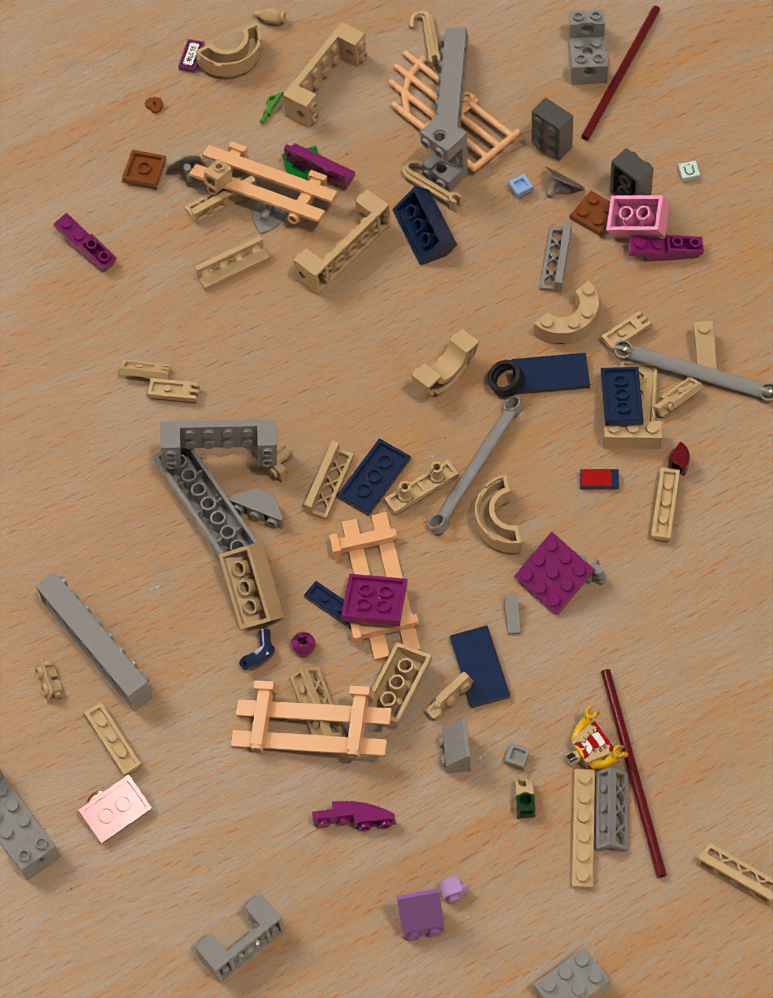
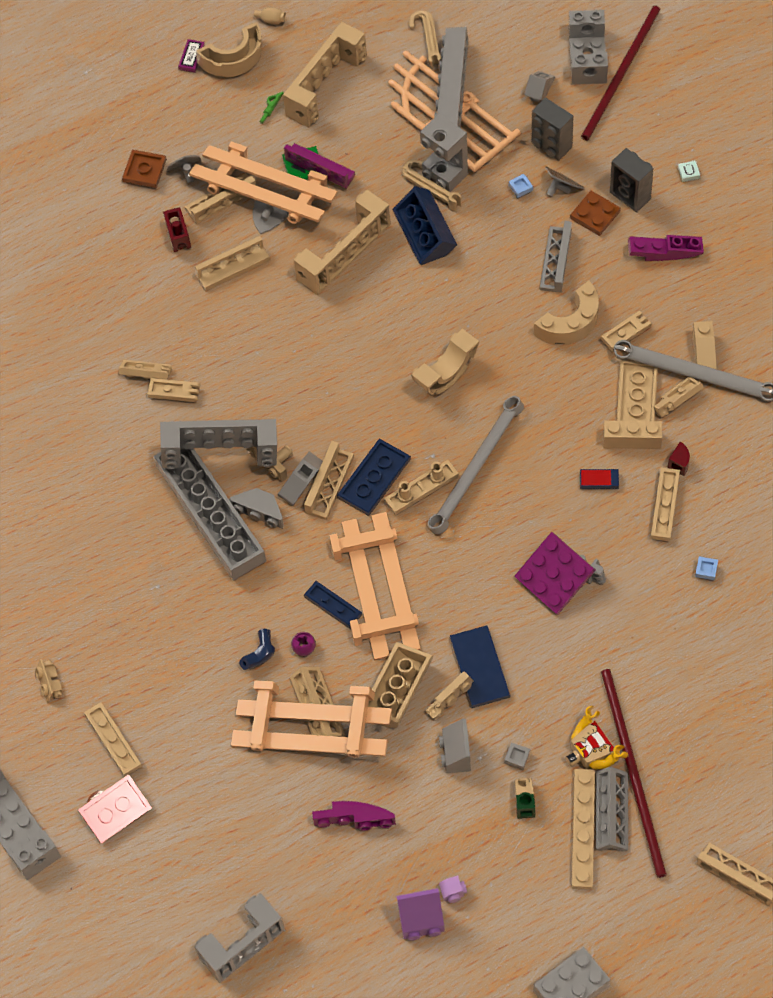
light grey brick [36,572,153,711] -> none
magenta slope [53,212,117,270] -> none
dark orange piece [145,97,163,114] -> none
tan brick [204,159,232,192] -> none
tan slope [219,542,284,630] -> none
magenta plate [341,574,408,626] -> none
tan brick [475,475,521,553] -> none
black tyre [487,360,525,397] -> none
light grey piece [505,594,520,635] -> none
dark blue tile [511,353,590,395] -> none
dark blue tile [601,367,644,426] -> none
bright pink brick [606,195,670,238] -> none
none -> dark red brick [163,207,191,252]
none -> light grey slope [278,451,323,506]
none -> light grey slope [524,71,555,102]
none -> light blue plate [695,556,718,580]

